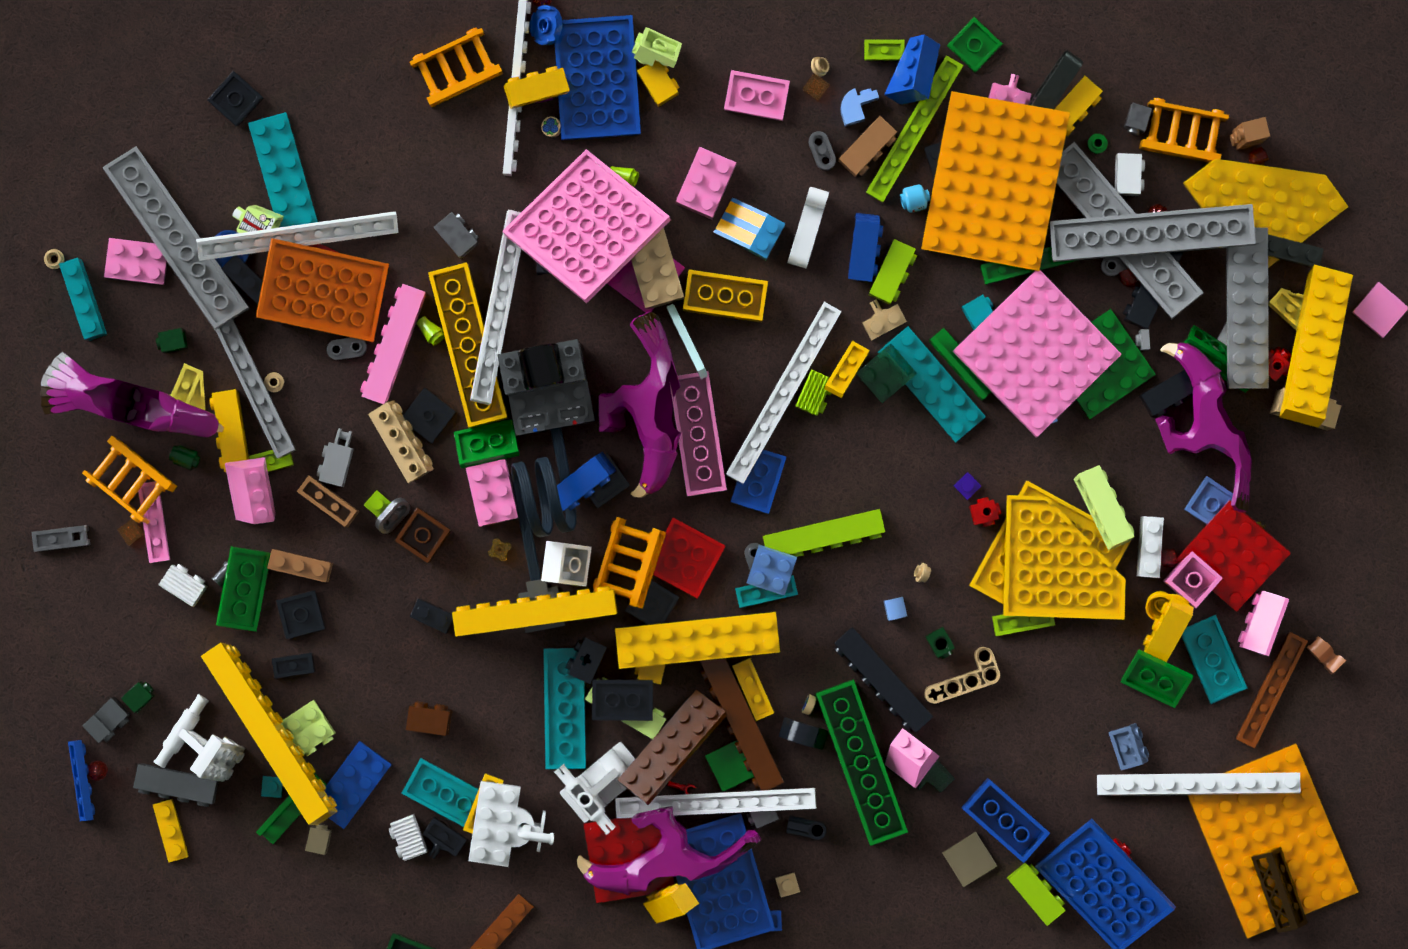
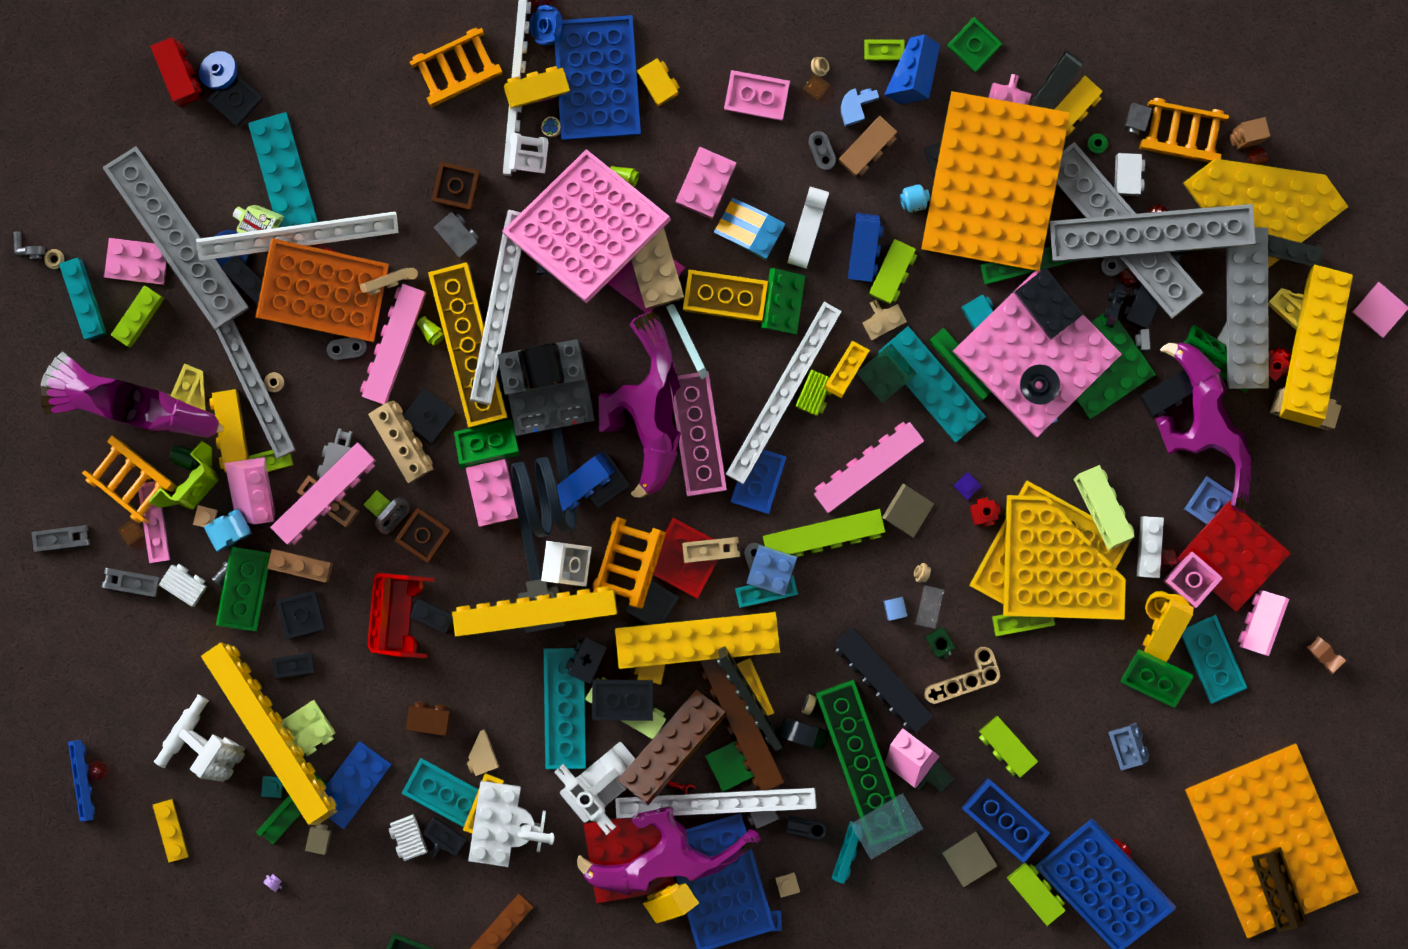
dark grey brick [82,697,131,743] -> none
dark green brick [121,681,155,713] -> none
dark grey brick [133,763,219,807] -> none
dark green brick [156,328,188,353] -> none
clear yellow plate [488,538,511,561] -> none
yellowish green plate [632,27,682,68] -> none
lime plate [866,55,963,203] -> none
white plate [1097,773,1301,796] -> none
dark orange plate [1236,632,1308,748] -> none
none -> flat silver plate [13,232,46,259]
none -> flat silver plate [102,568,160,597]
none -> lime brick [111,285,165,348]
none -> lime piece [149,441,219,510]
none -> red brick [150,37,203,107]
none -> light nougat plate [193,505,218,527]
none -> plate [199,51,238,90]
none -> medium azure brick [204,508,252,552]
none -> lavender plate [264,874,282,892]
none -> bright pink brick [270,443,376,545]
none -> tan plate [359,268,418,295]
none -> red windscreen [368,573,434,658]
none -> reddish brown brick [431,161,481,212]
none -> tan slope [467,729,499,776]
none -> white plate [509,133,548,173]
none -> tan plate [682,537,740,563]
none -> pearl dark grey plate [717,646,782,751]
none -> green plate [761,268,806,334]
none -> bright pink brick [813,421,924,513]
none -> teal plate [832,821,863,884]
none -> clear light blue plate [851,793,923,859]
none -> dark tan tile [882,484,934,538]
none -> clear plate [915,585,944,629]
none -> lime brick [979,716,1038,777]
none -> black plate [1013,268,1083,340]
none -> black dish [1020,364,1060,405]
none -> black plate [1104,283,1126,328]

